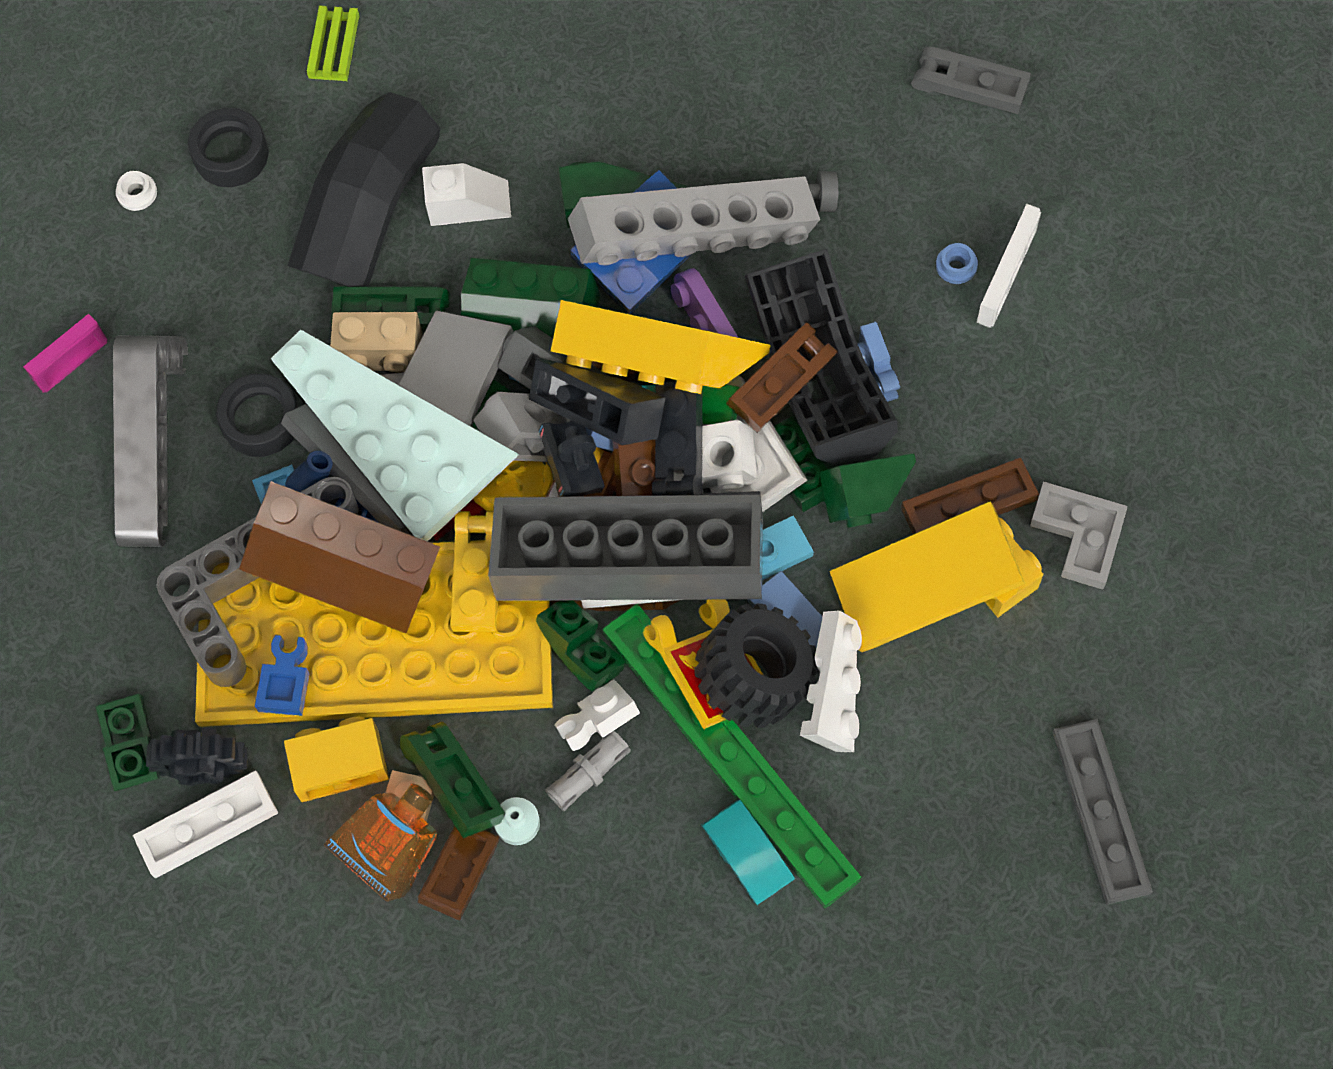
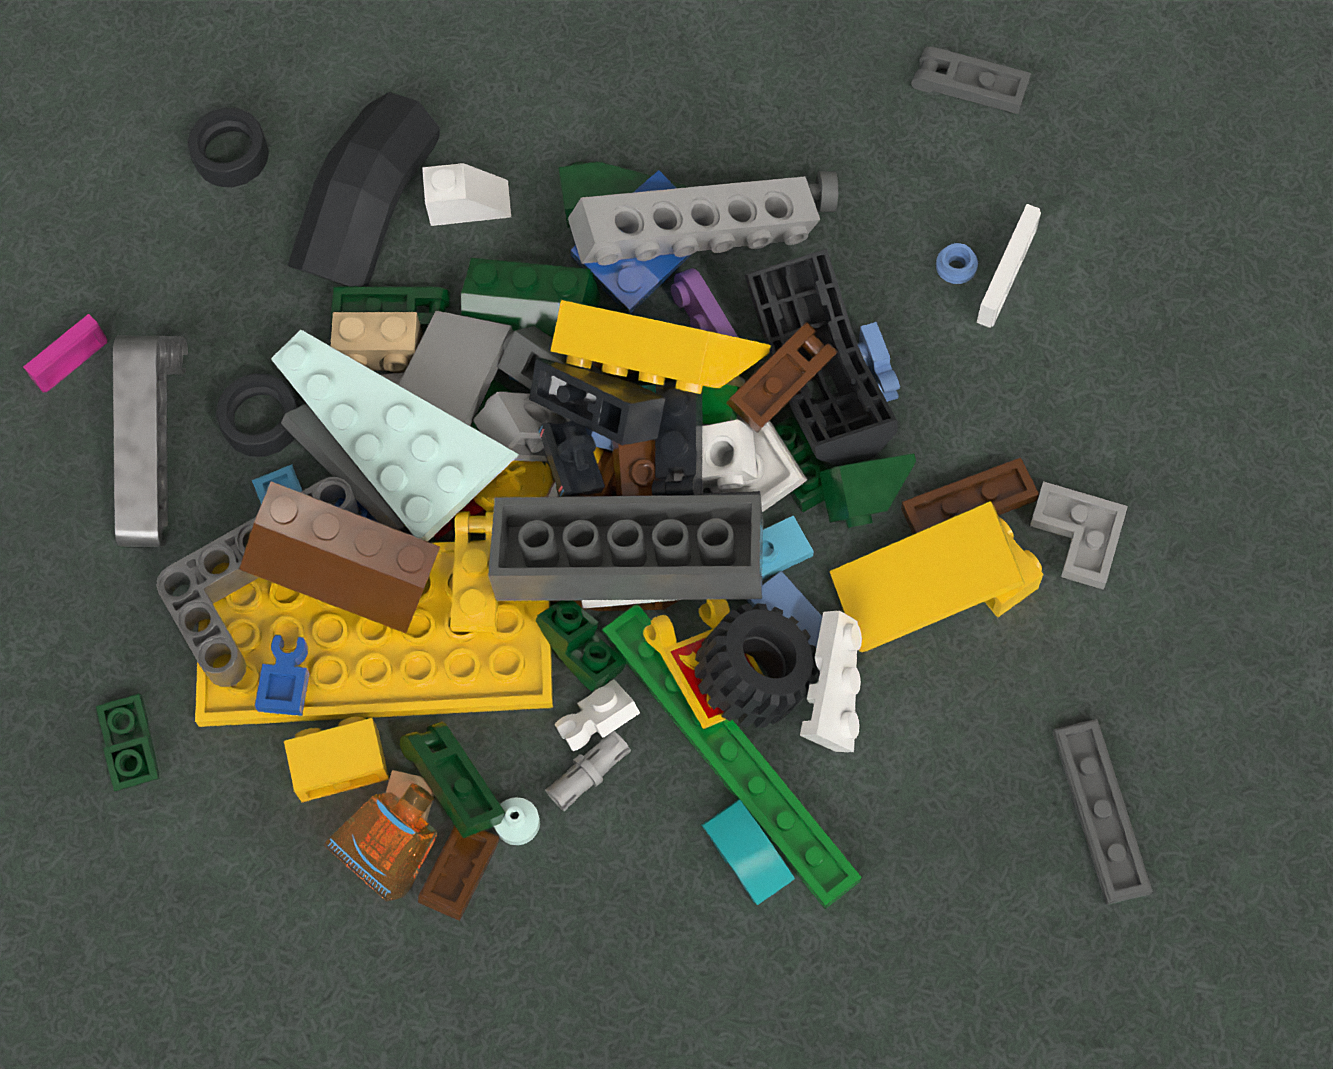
white plate [116,171,157,211] -> none
white plate [133,771,278,879] -> none
black gear [146,727,248,786] -> none
dark blue cone [285,451,333,492] -> none
lime tile [307,6,359,81] -> none

